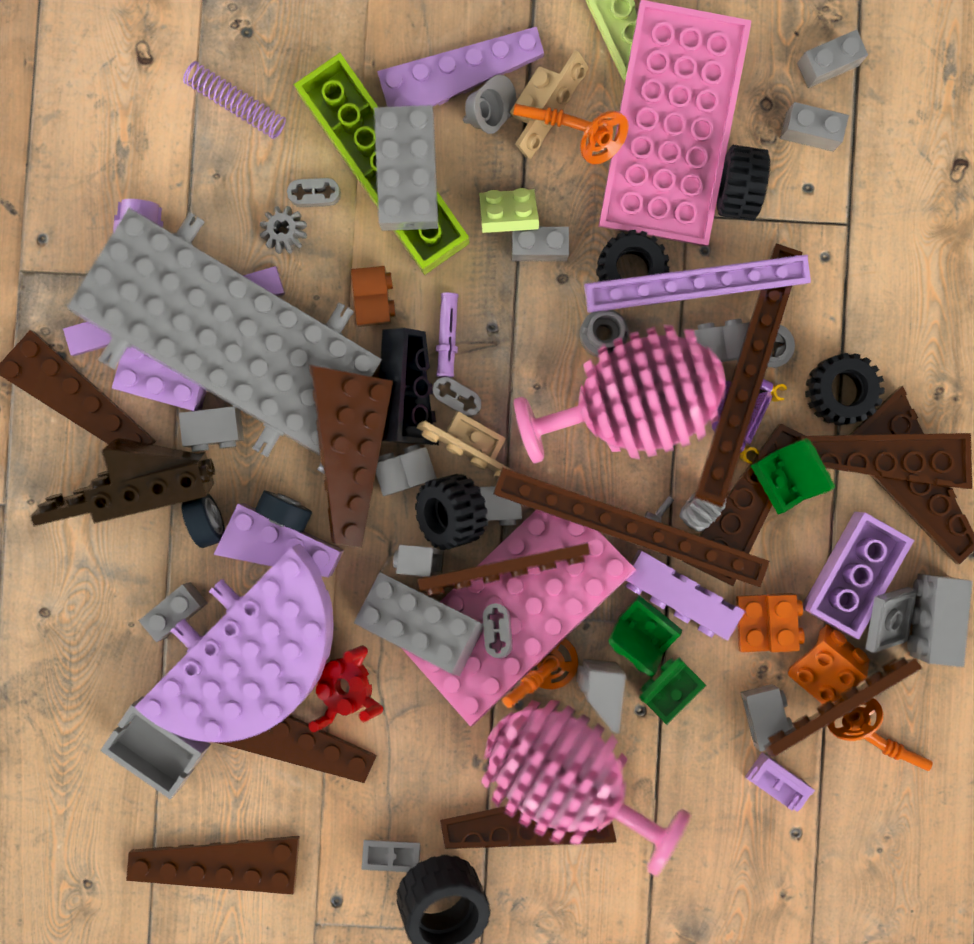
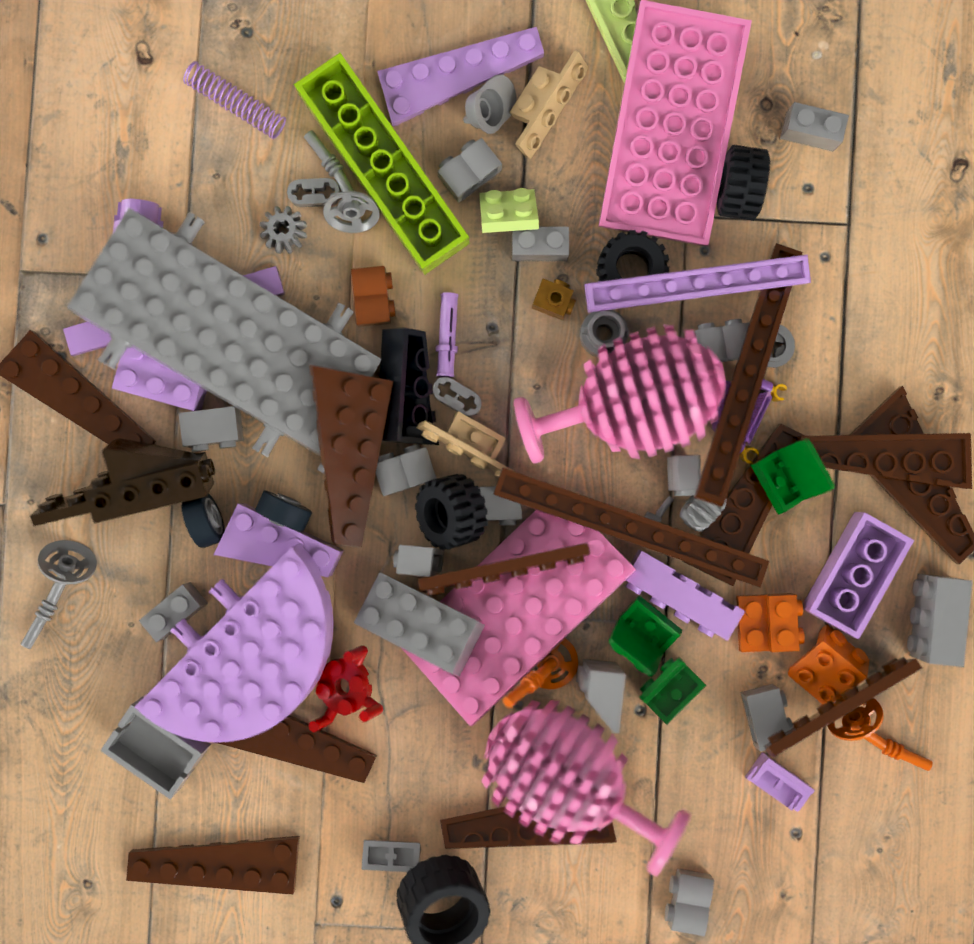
light grey brick [374,105,439,231] -> none
light grey beam [483,603,513,659] -> none
orange dish [513,104,628,164] -> none
light grey brick [797,30,868,88] -> none
black tyre [805,353,885,425] -> none
light grey plate [866,587,917,653] -> none
none -> light grey dish [21,540,97,649]
none -> light grey dish [304,131,380,233]
none -> light grey brick [438,138,502,203]
none -> pearl gold brick [531,278,576,320]
none -> light grey brick [664,868,714,936]
none -> light grey brick [667,455,701,496]

